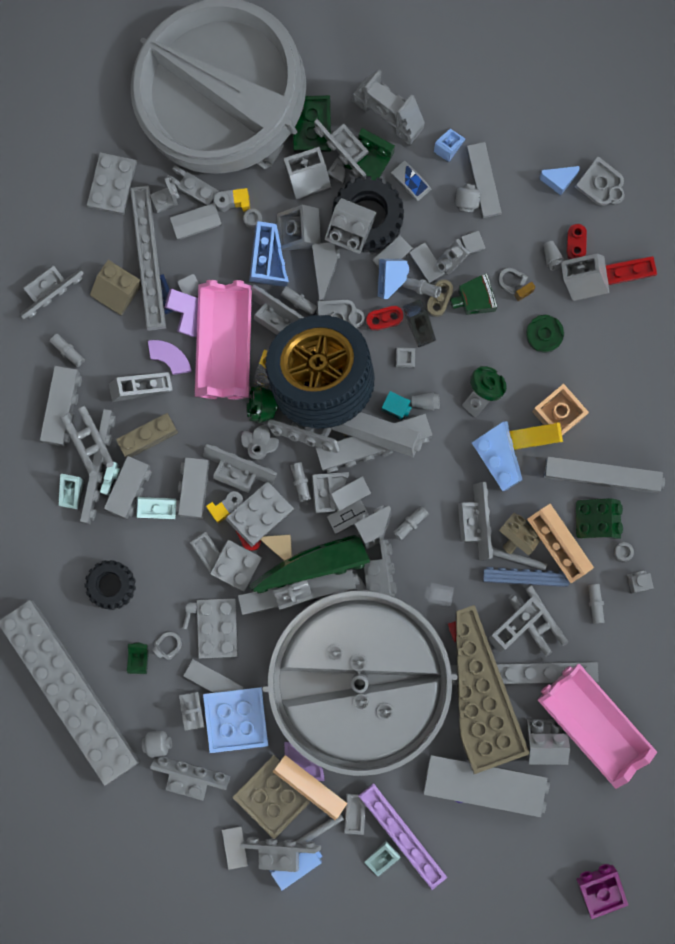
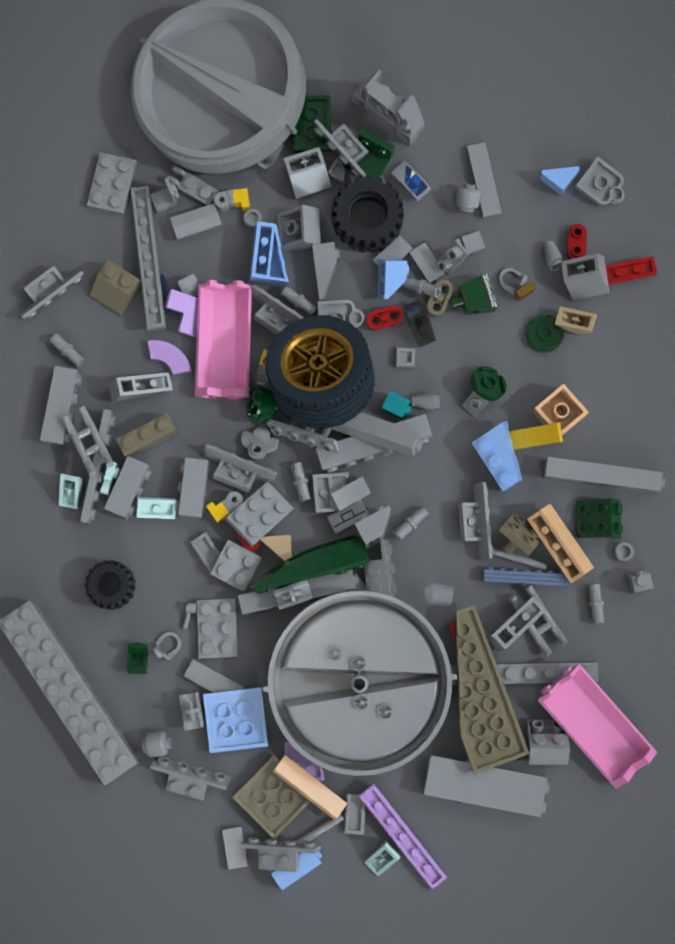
light grey slope [325,198,377,254] -> none
light blue slope [434,128,465,162] -> none
magenta plate [576,864,628,919] -> none
none -> tan slope [555,306,597,335]

